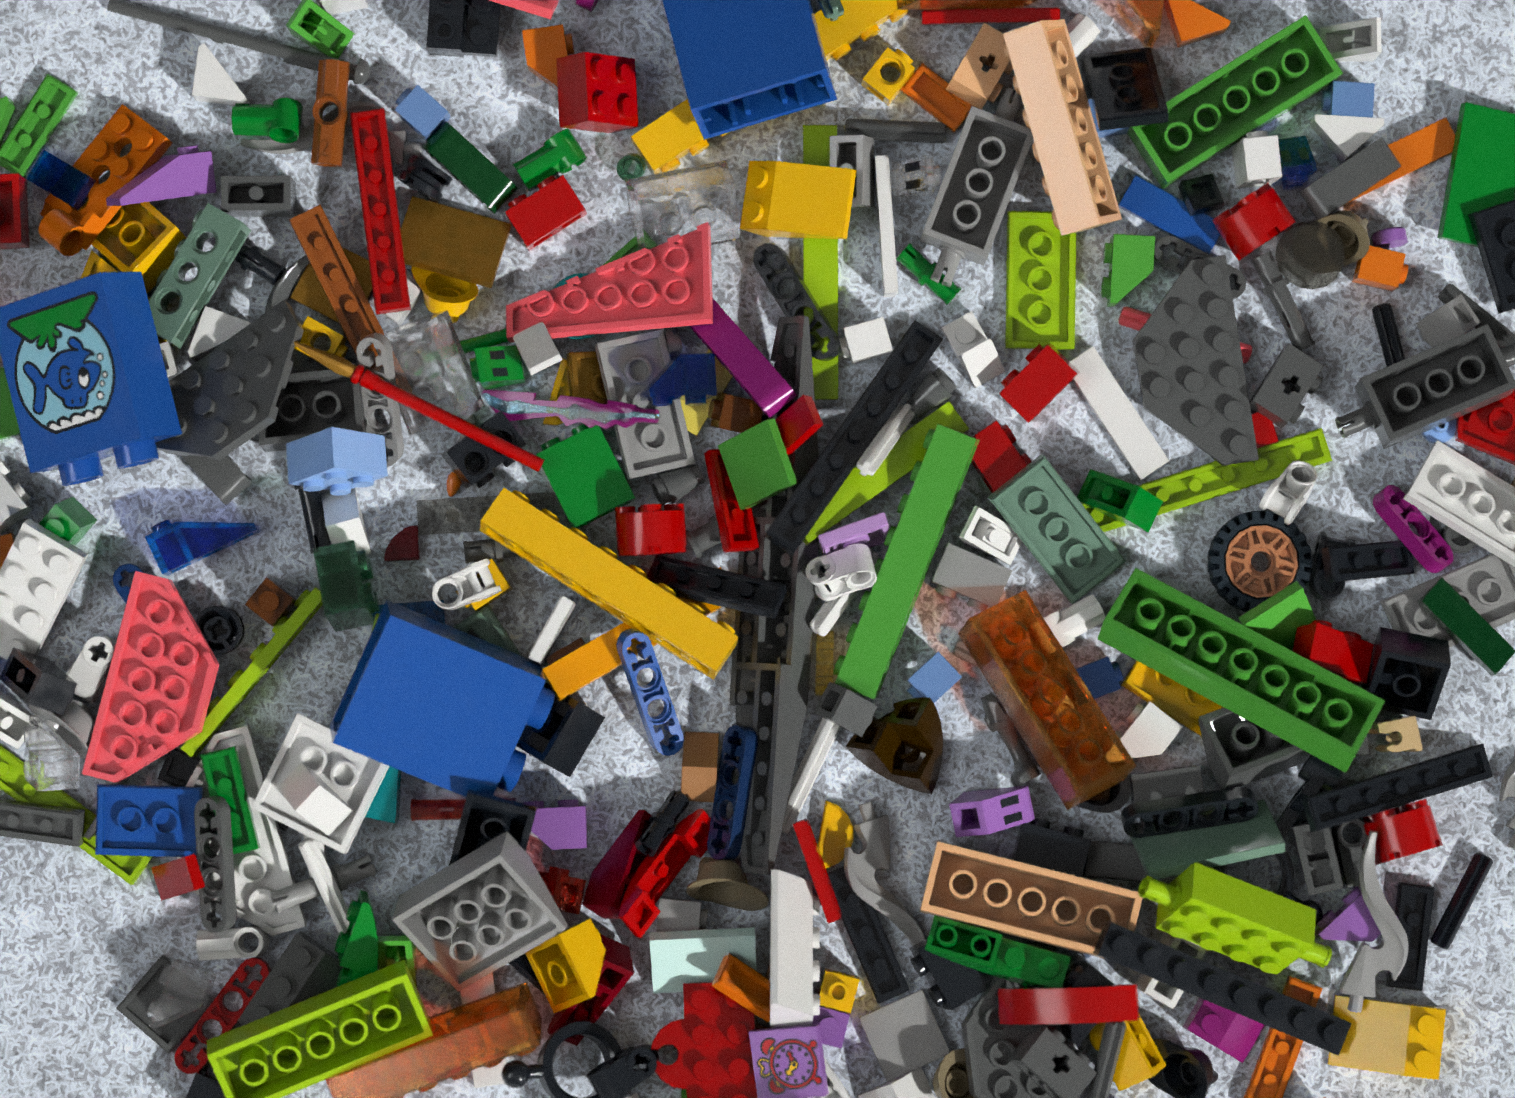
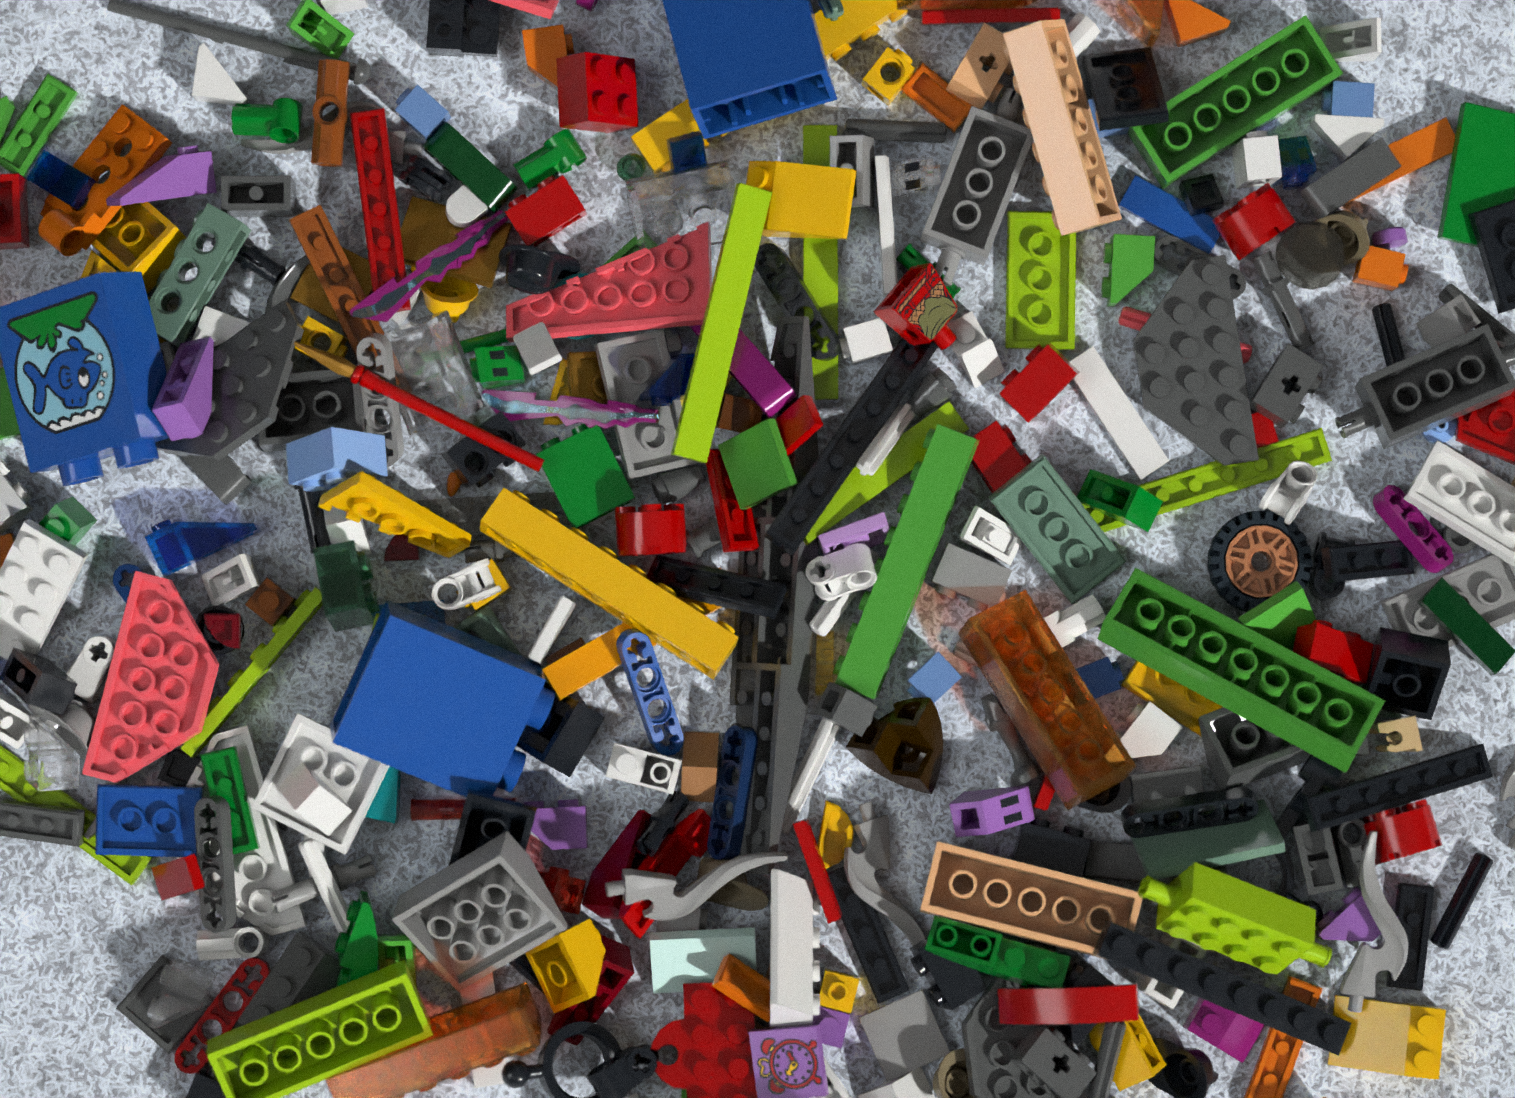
none -> medium lavender slope [152,336,214,441]
none -> white slope [201,553,262,606]
none -> dark red tile [204,613,241,649]
none -> yellow wing [318,471,472,558]
none -> magenta sword [350,210,508,322]
none -> white tile [446,185,488,228]
none -> black piece [498,244,581,295]
none -> white slope [605,743,682,794]
none -> light grey piece [605,851,788,921]
none -> clear blue tile [666,131,707,175]
none -> lime tile [671,183,772,463]
none -> torso [873,263,957,350]
none -> red tile [1032,774,1055,811]

